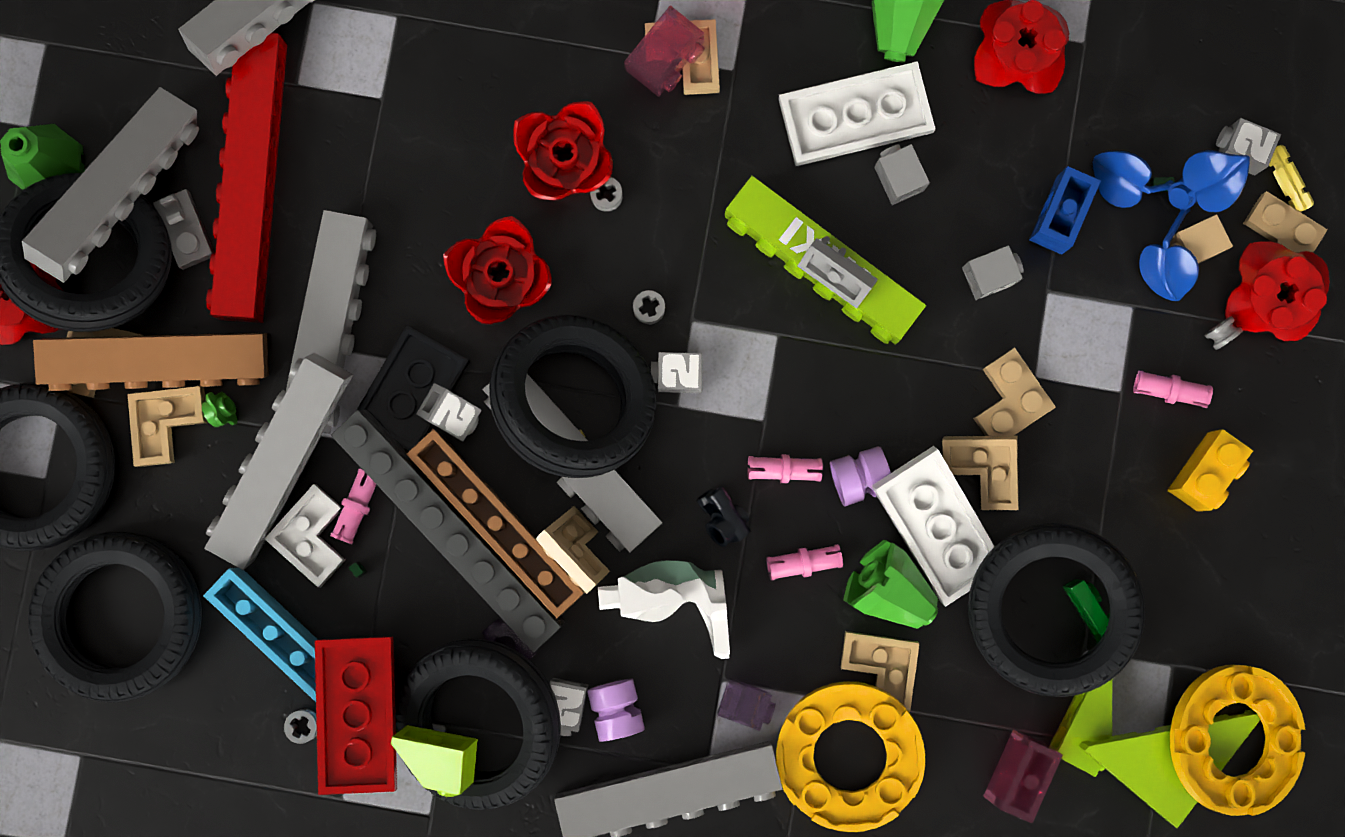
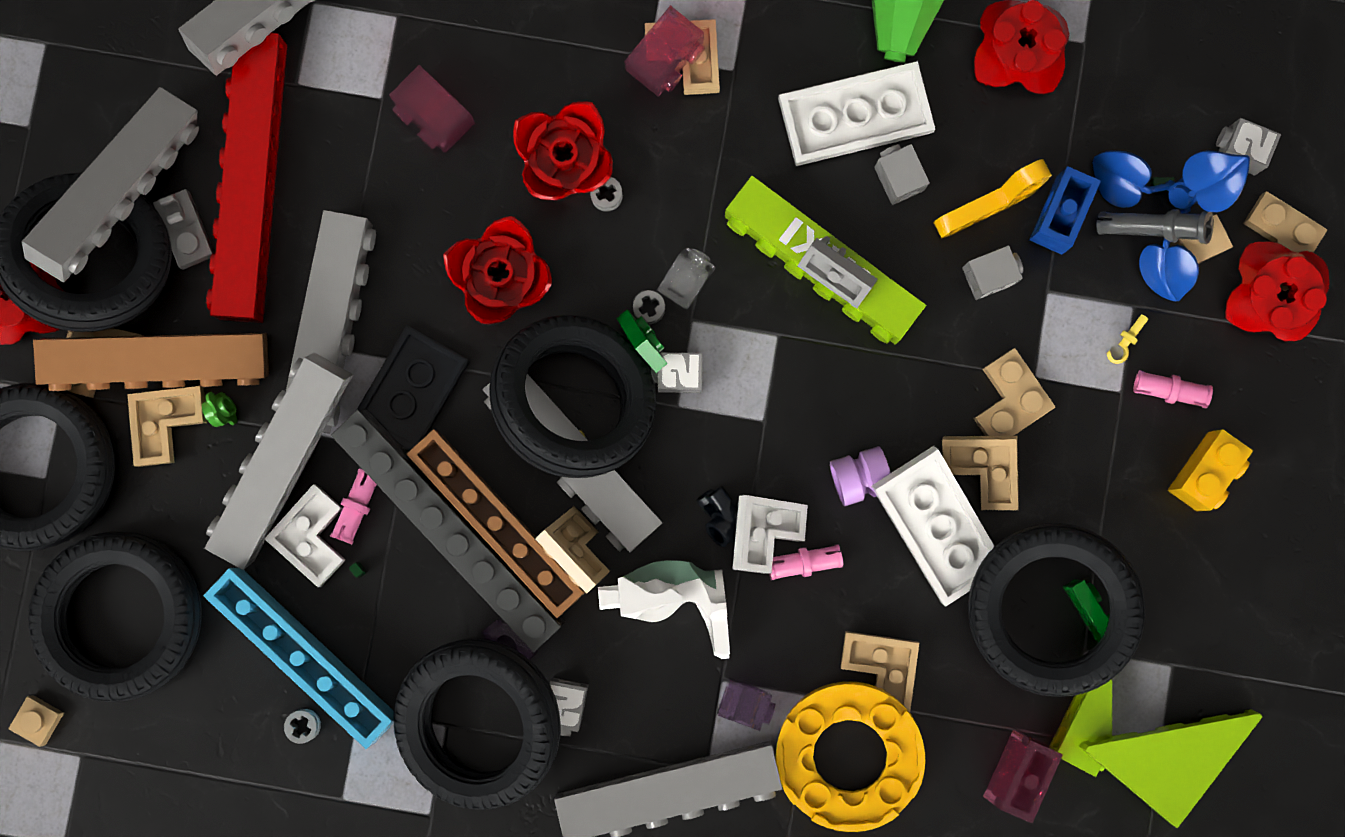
bright green cone [0,124,85,190] -> none
red plate [315,636,397,795] -> none
slope [391,725,478,797] -> none
brick [416,383,481,441] -> none
lavender wheel [587,678,645,742] -> none
bright pink pin [747,454,823,483] -> none
bright green cone [843,540,938,629] -> none
yellow plate [1170,664,1305,816] -> none
light grey bush [1205,316,1243,350] -> none
light yellow axle [1269,145,1314,212] -> none
none -> tan plate [9,695,64,747]
none -> clear pink brick [389,65,475,153]
none -> green plate [616,309,668,373]
none -> clear bracket [657,248,716,310]
none -> white plate [733,495,808,574]
none -> yellow beam [934,159,1052,238]
none -> dark grey pin [1096,209,1214,244]
none -> light yellow hand [1107,314,1149,364]

